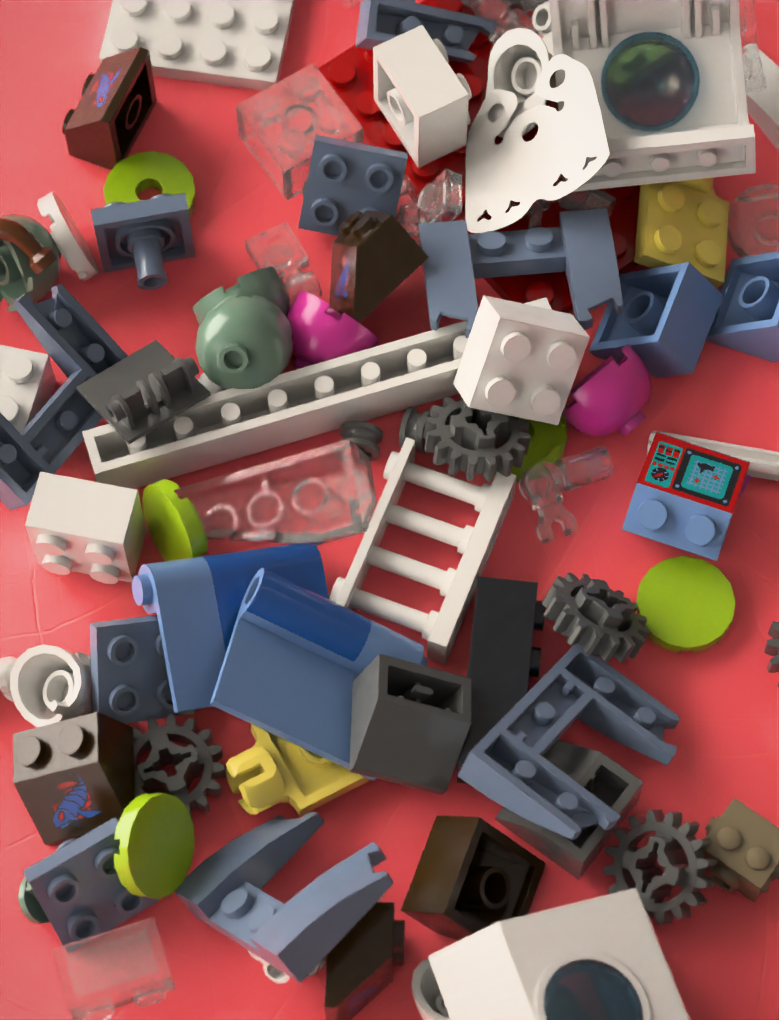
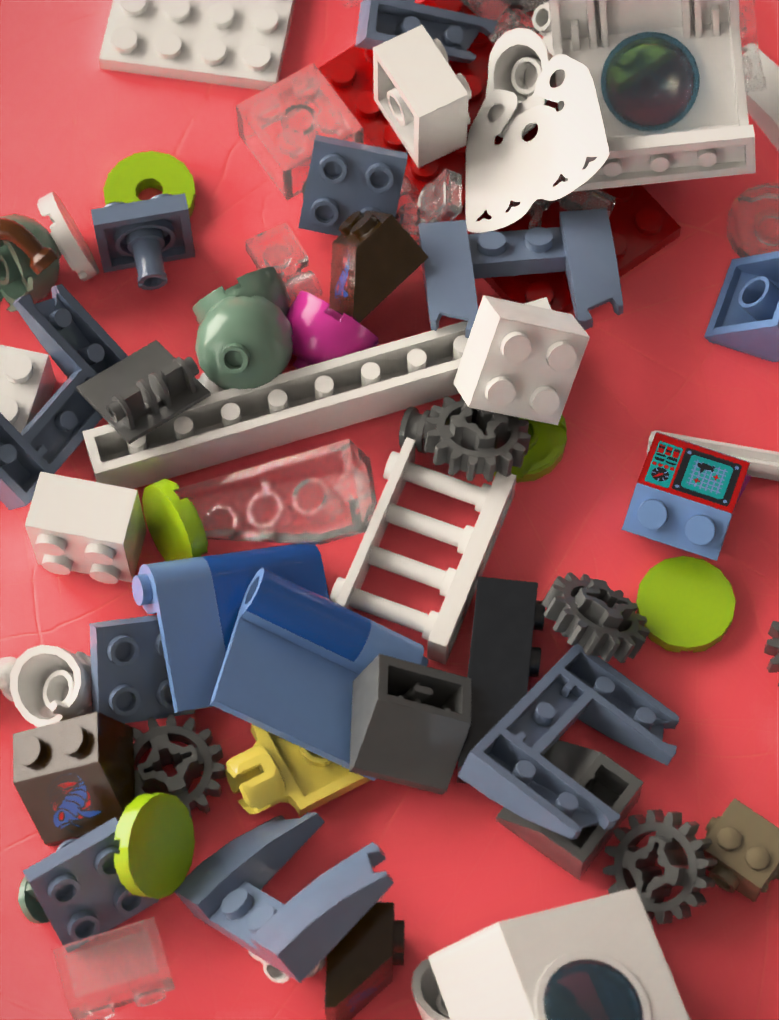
dark brown slope [62,47,157,170] -> none
dark grey bush [337,421,383,462] -> none
dark brown slope [401,815,546,941] -> none
clear bar [519,446,614,544] -> none
dark pink cylinder [562,344,652,437] -> none
medium blue slope [589,262,723,378] -> none
light yellow plate [634,177,729,288] -> none

